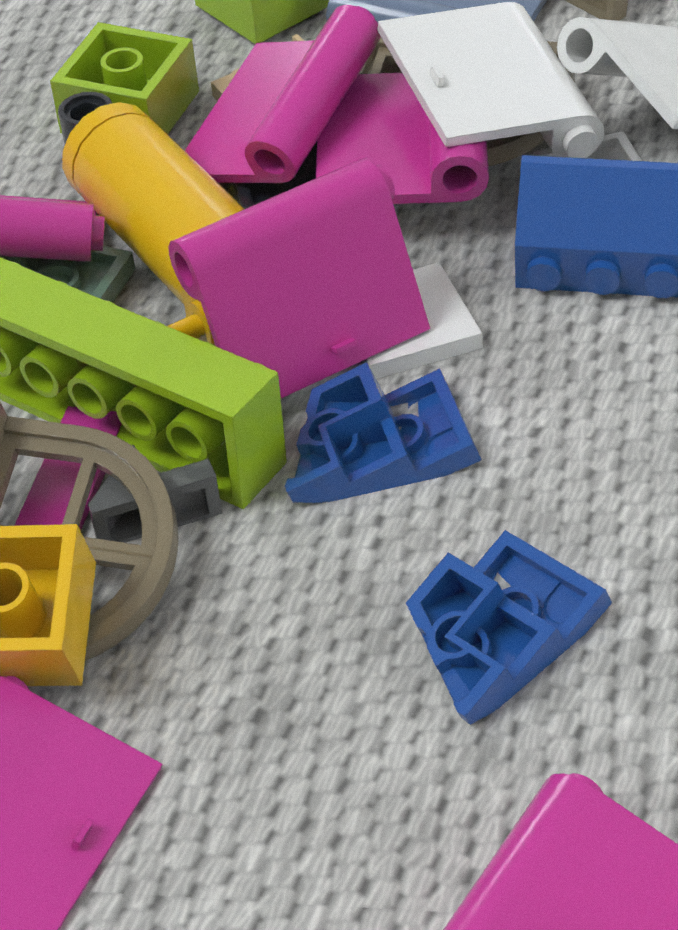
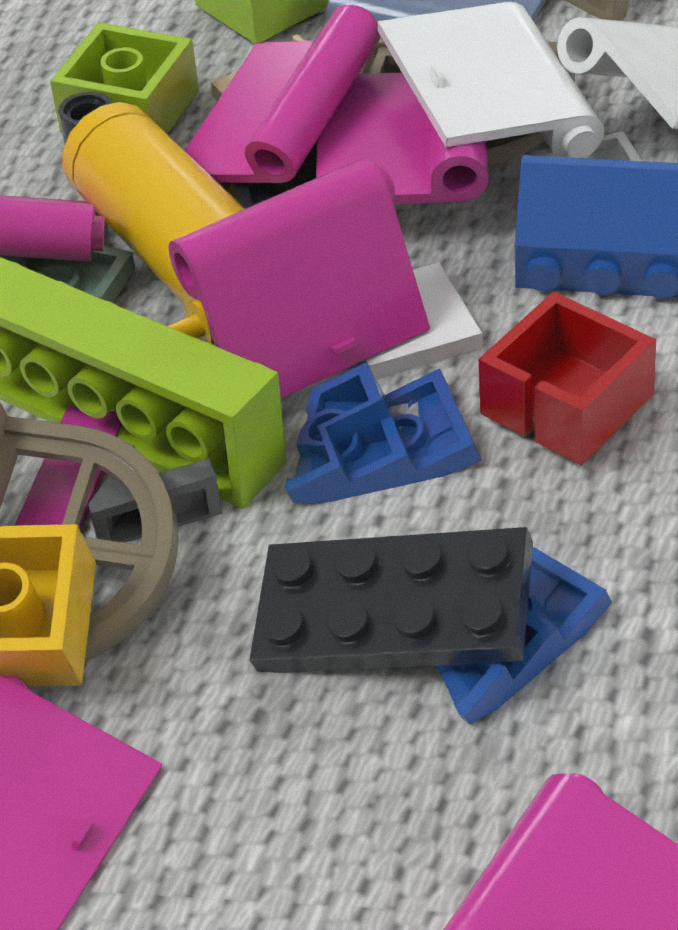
none -> black plate [249,527,533,673]
none -> red piece [478,291,656,466]

